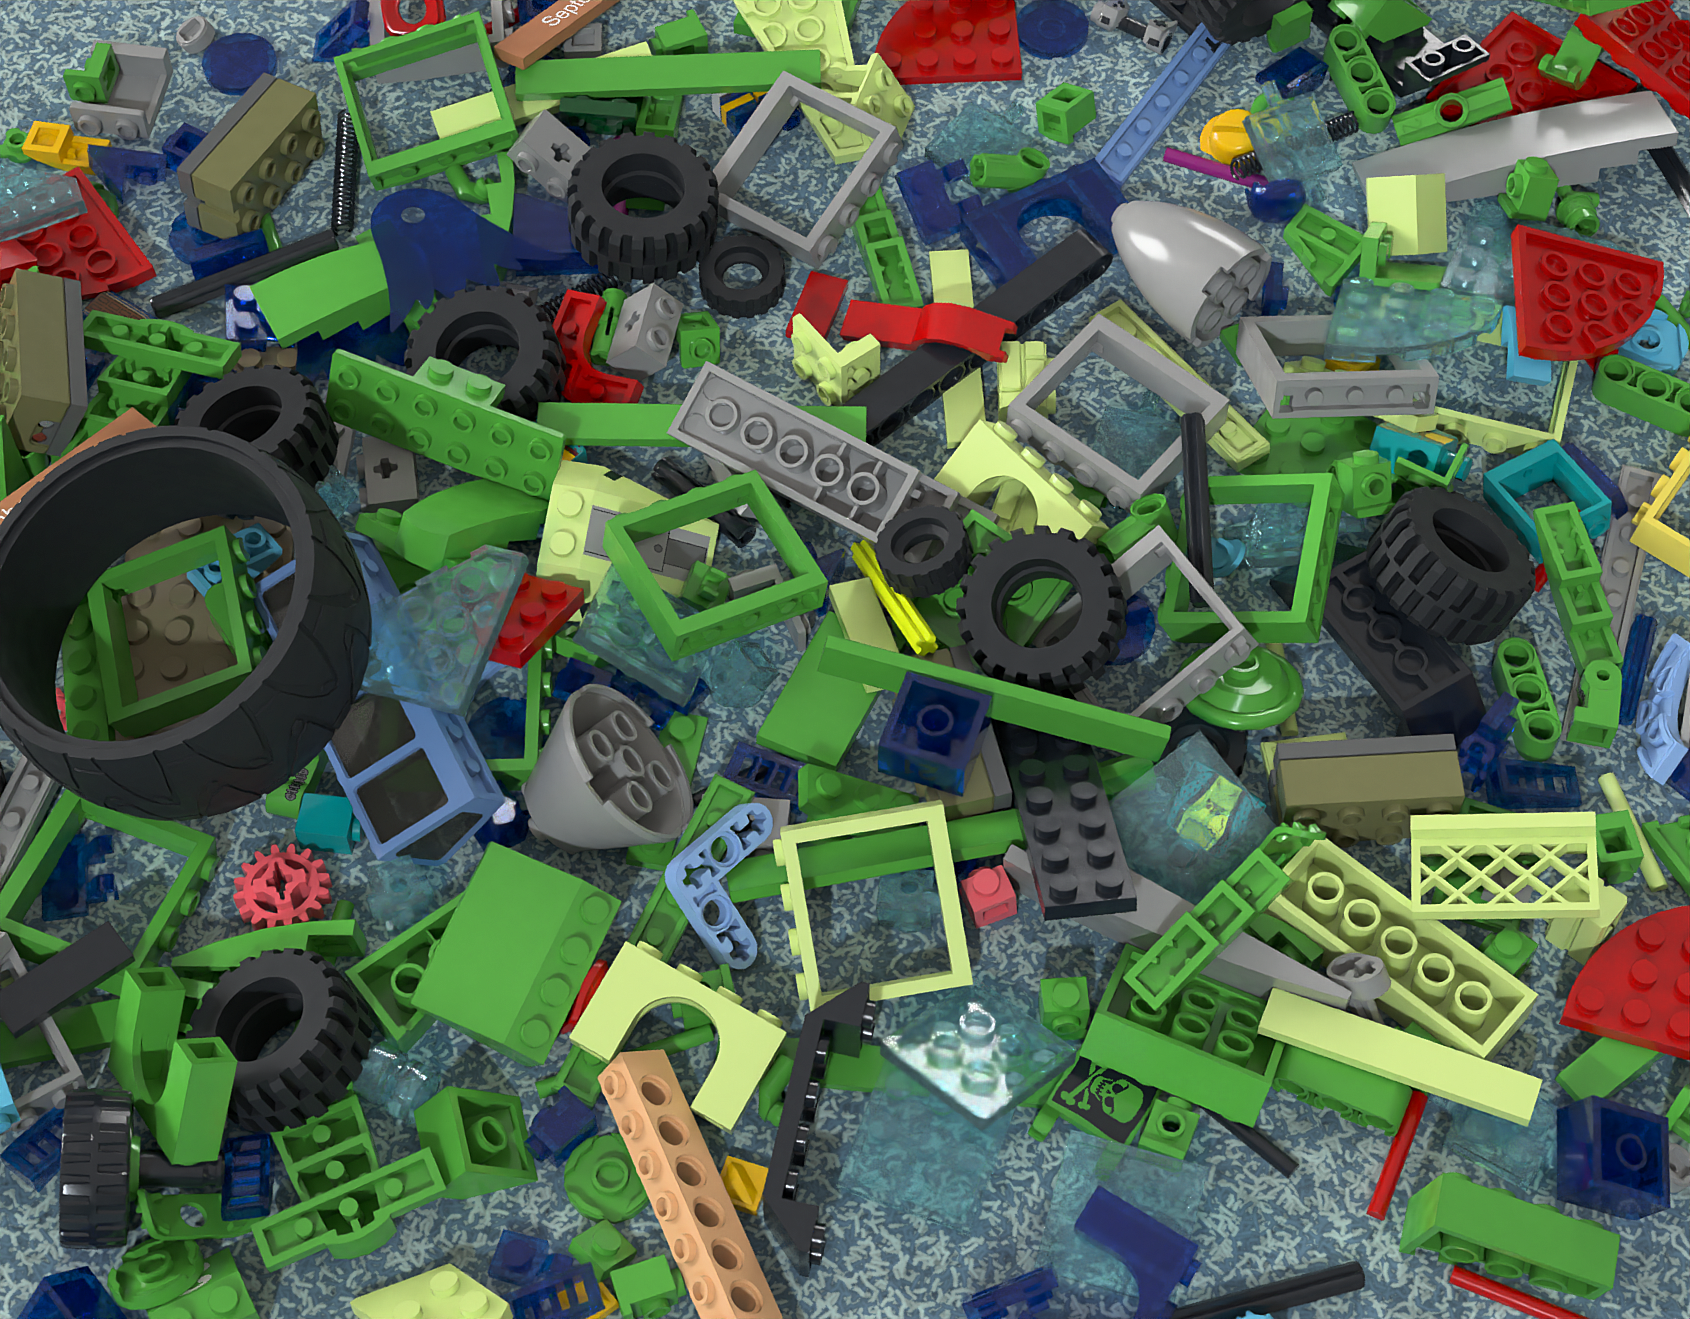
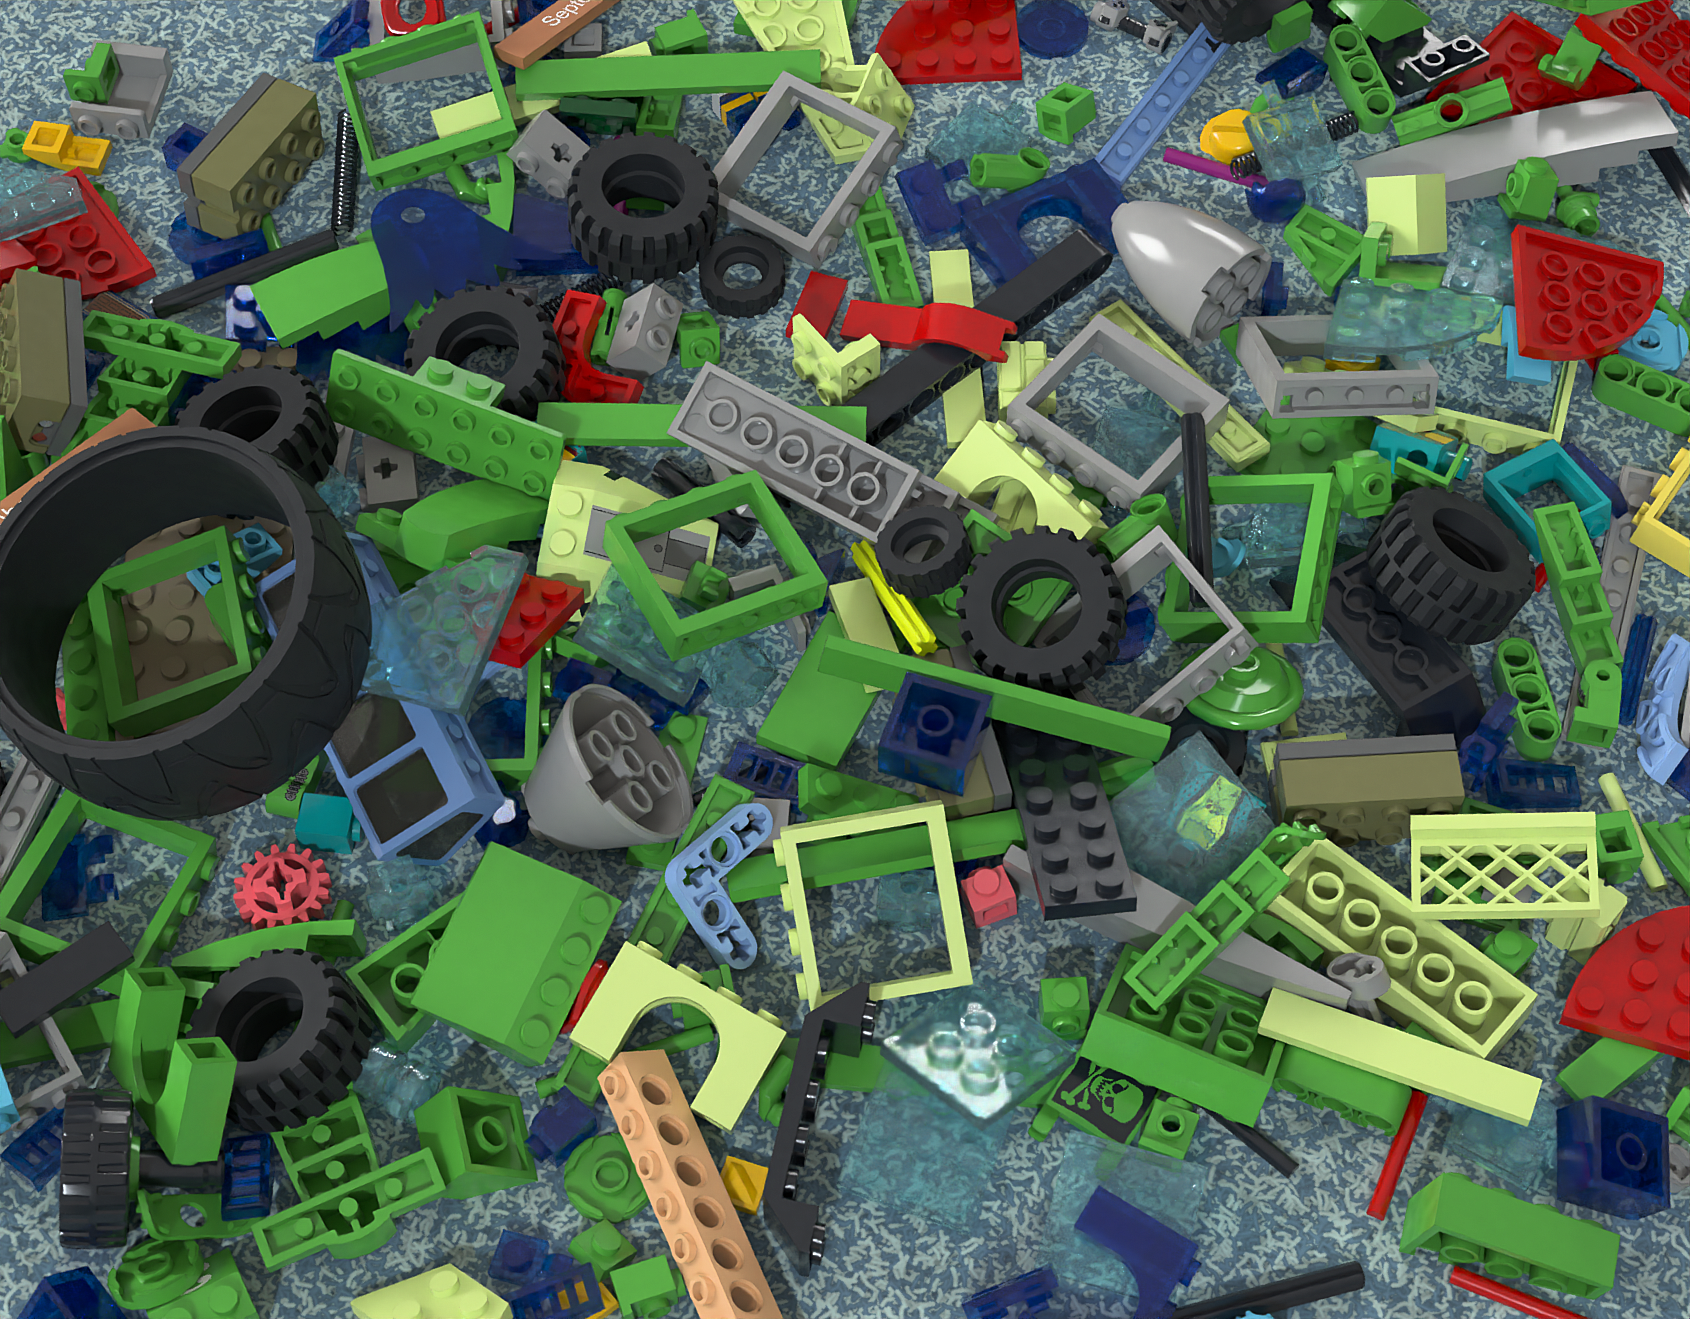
clear blue slope [87,144,168,205] -> none
light grey tile [176,16,215,54] -> none
clear blue tile [201,33,278,96] -> none

